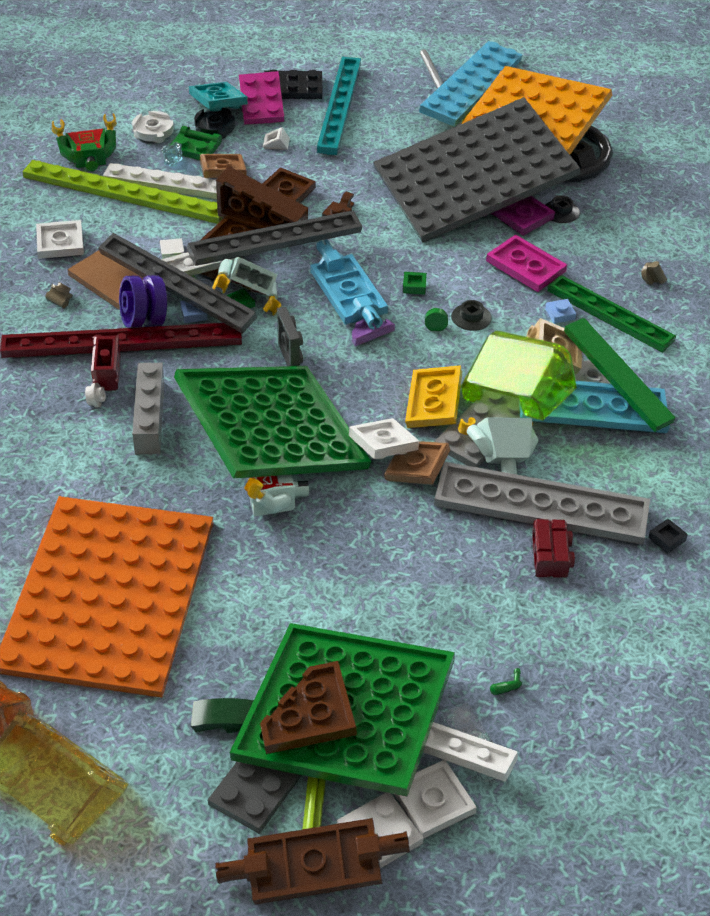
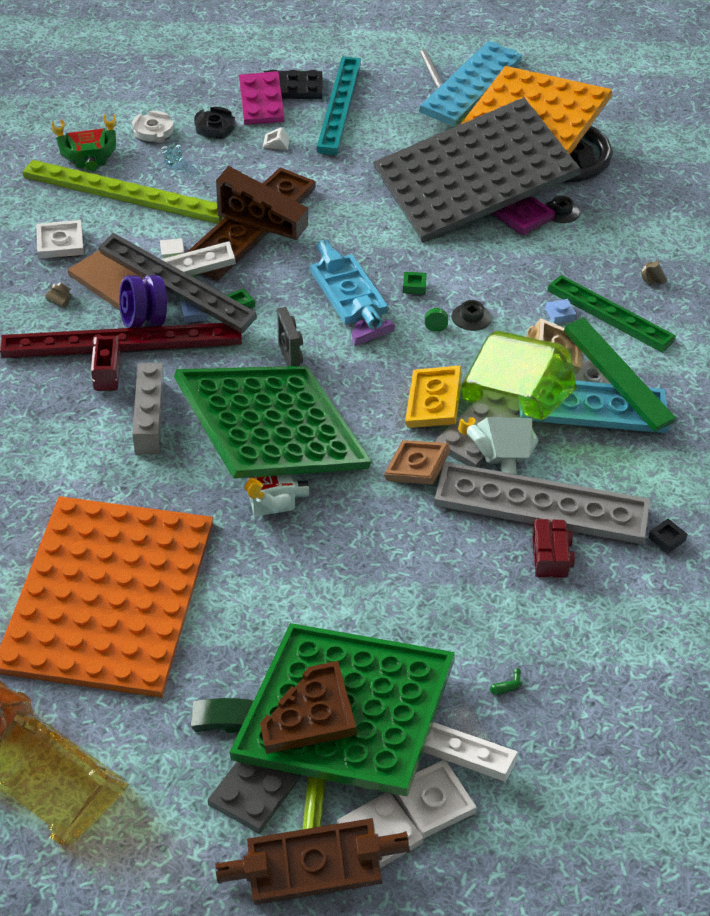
white plate [85,383,106,408] -> none
white plate [103,163,217,199] -> none
green plate [169,126,222,160] -> none
dark grey plate [187,210,363,266] -> none
teal plate [189,82,248,111] -> none
medium nougat tile [200,154,247,178] -> none
light aqua torso [212,257,281,316] -> none
reddish brown plate [322,191,354,216] -> none
white plate [349,418,419,459] -> none
dark pink plate [486,234,567,292] -> none

